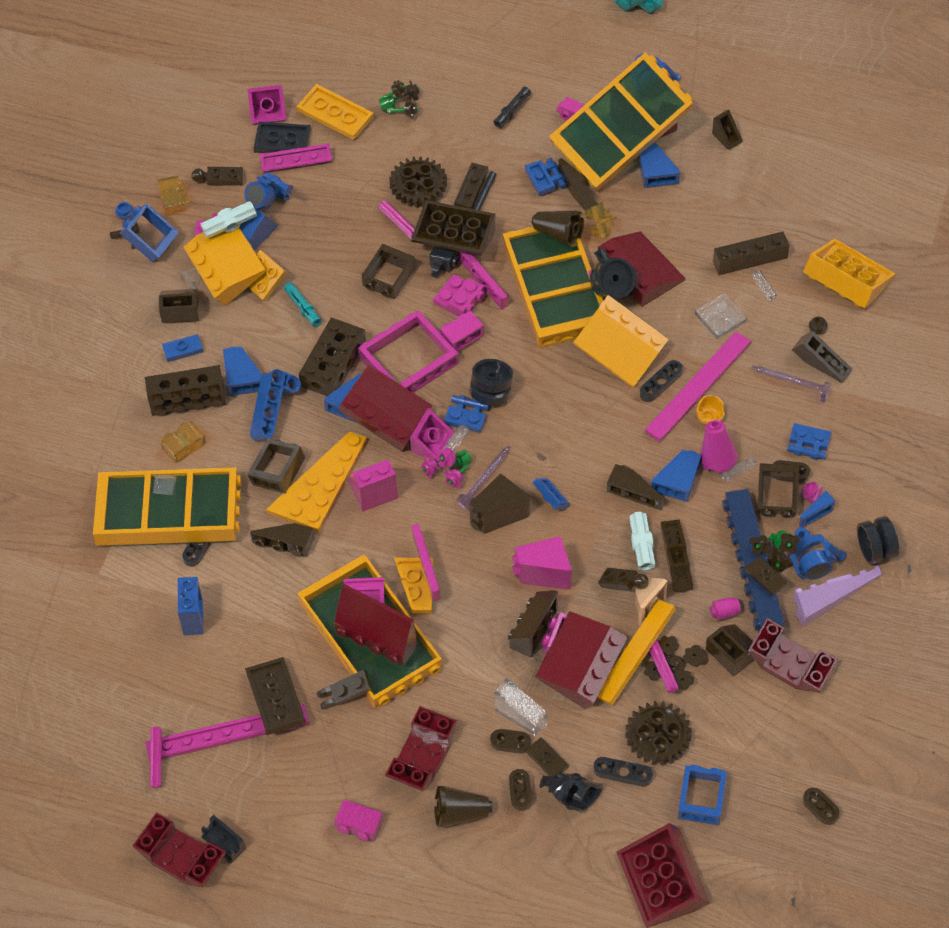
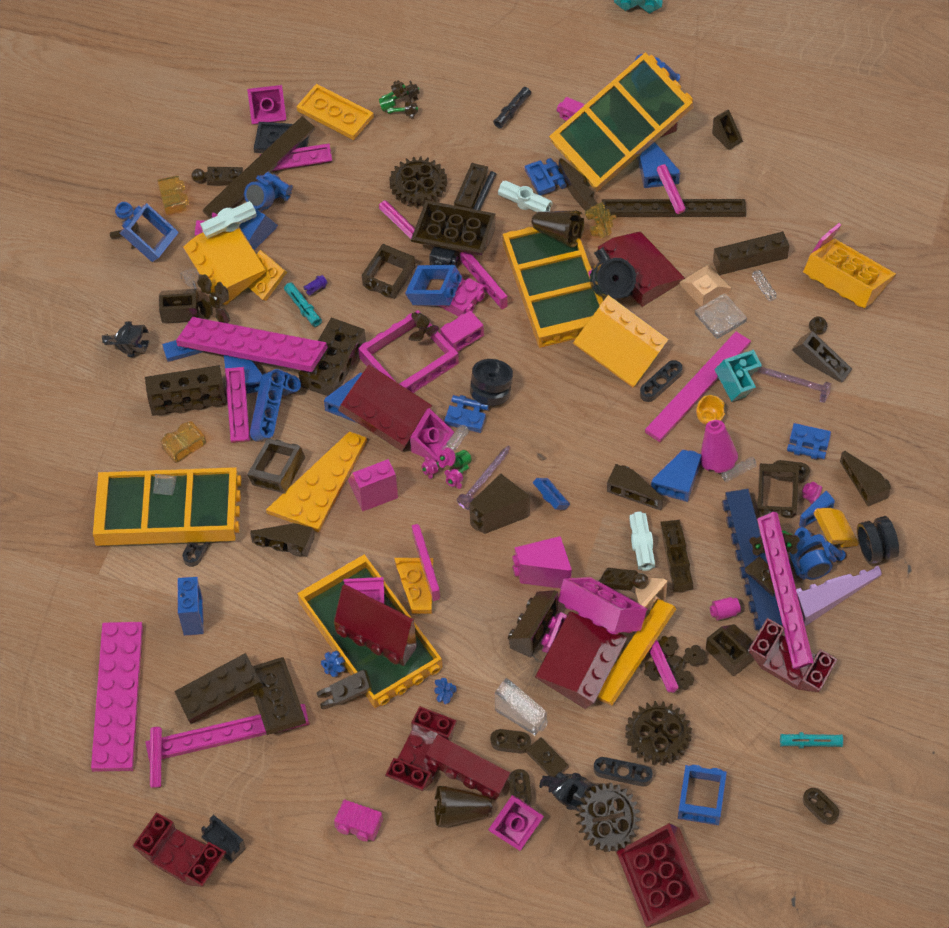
none -> dark pink plate [91,622,143,772]
none -> black helmet [102,321,149,357]
none -> dark brown plate [174,653,263,724]
none -> dark pink plate [176,317,327,372]
none -> dark brown plant [197,274,230,324]
none -> dark brown tile [203,116,315,219]
none -> dark pink tile [225,367,250,443]
none -> dark purple pin [303,275,328,296]
none -> blue plant [321,651,345,677]
none -> blue window [405,265,462,306]
none -> dark brown plant [408,312,439,341]
none -> dark red brick [424,734,510,800]
none -> blue plant [434,678,457,704]
none -> dark pink slope [488,795,544,851]
none -> light aqua piece [498,180,552,212]
none -> dark pink brick [558,577,647,634]
none -> dark brown gear [575,783,641,852]
none -> dark brown tile [601,199,746,217]
none -> dark pink axle [657,164,685,214]
none -> light nougat slope [680,264,731,308]
none -> teal brick [714,350,762,402]
none -> dark pink tile [757,512,814,669]
none -> teal pin [780,732,843,749]
none -> dark pink piece [812,223,841,253]
none -> light orange slope [814,508,859,548]
none -> dark brown slope [840,451,891,507]

